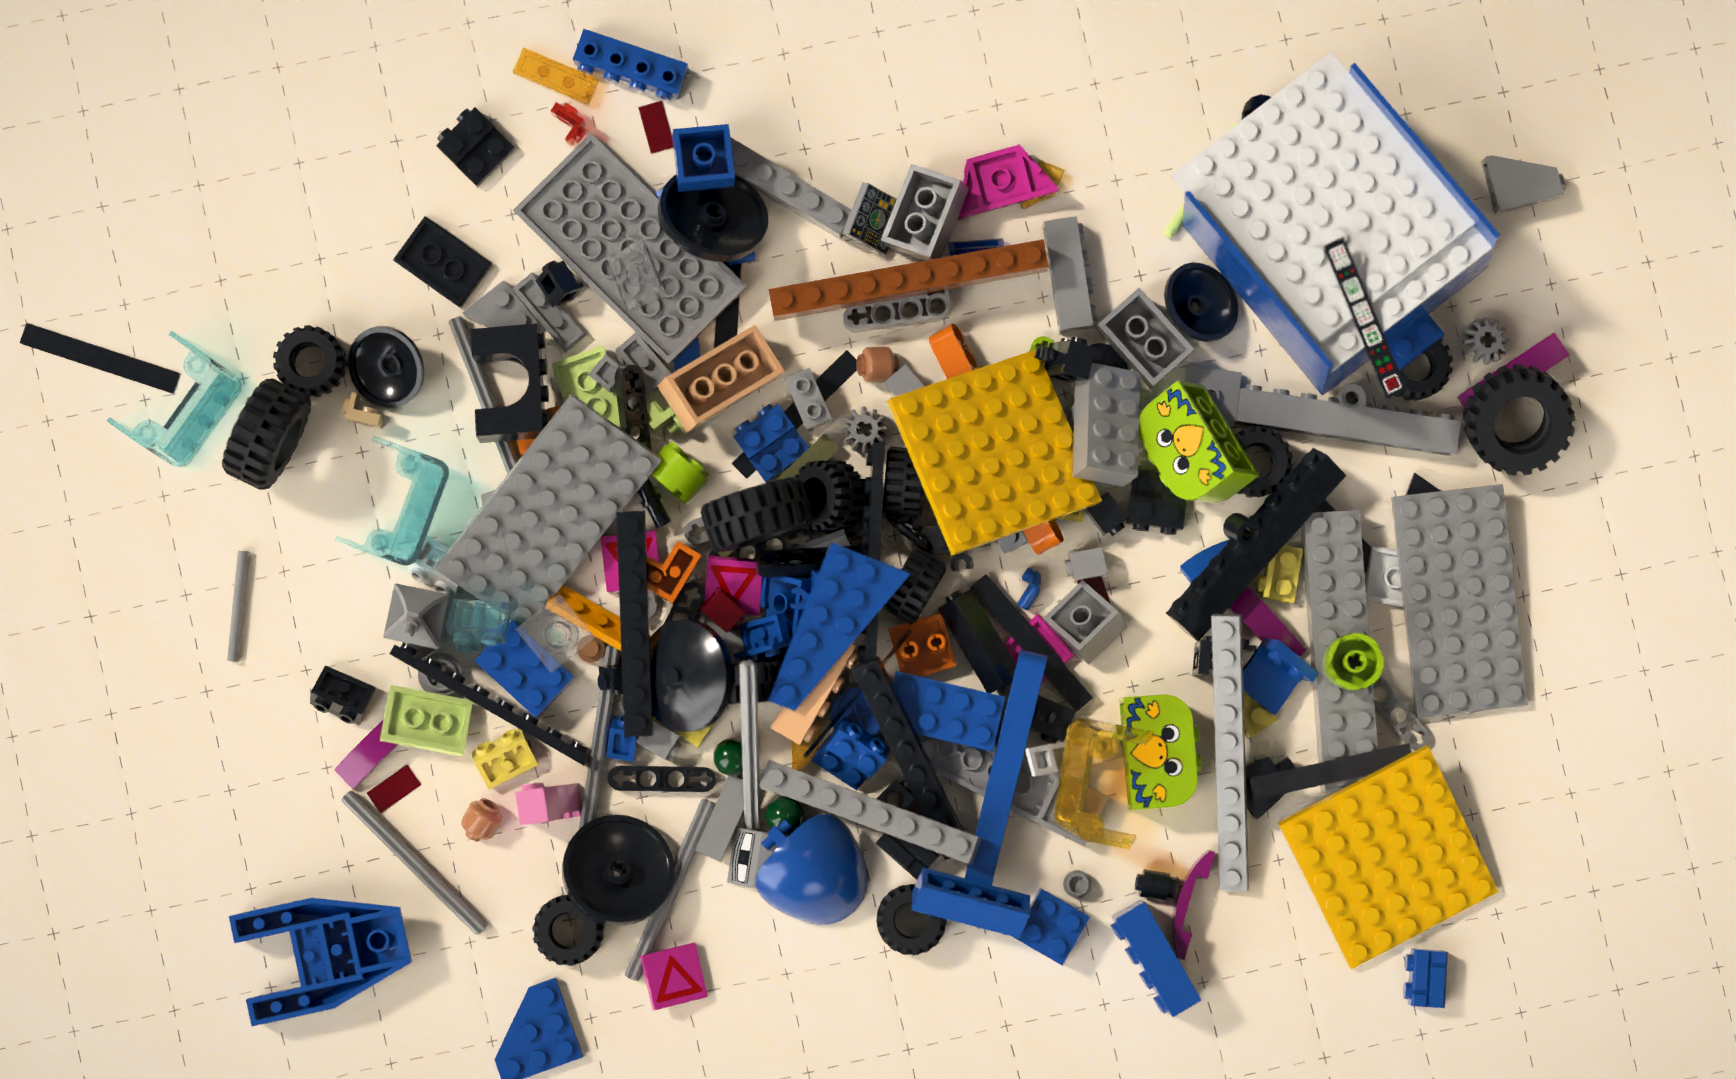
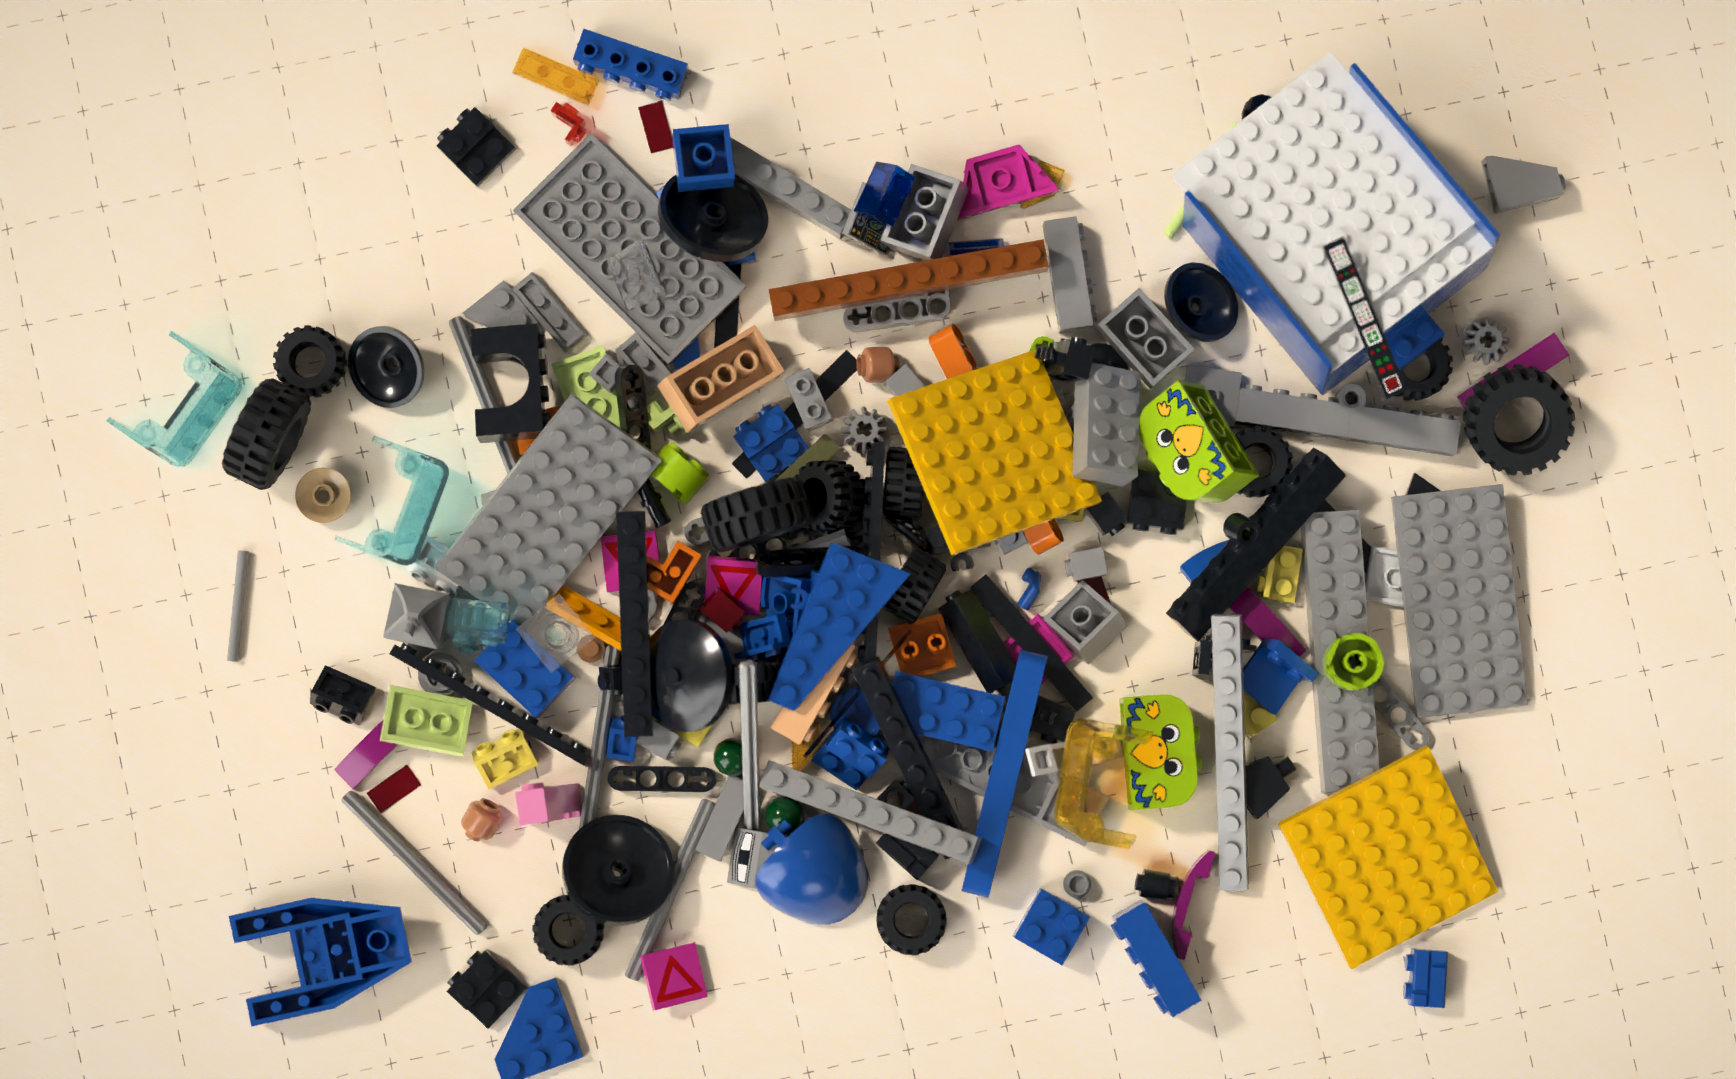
black sticker [19,323,180,393] -> none
tan bracket [343,392,384,429] -> none
black tile [393,216,493,309] -> none
black brick [535,260,585,308] -> none
blue brick [912,867,1030,938] -> none
black sticker [1250,743,1412,800] -> none
none -> tan dish [295,467,351,523]
none -> black plate [446,949,528,1029]
none -> clear blue brick [854,161,916,227]

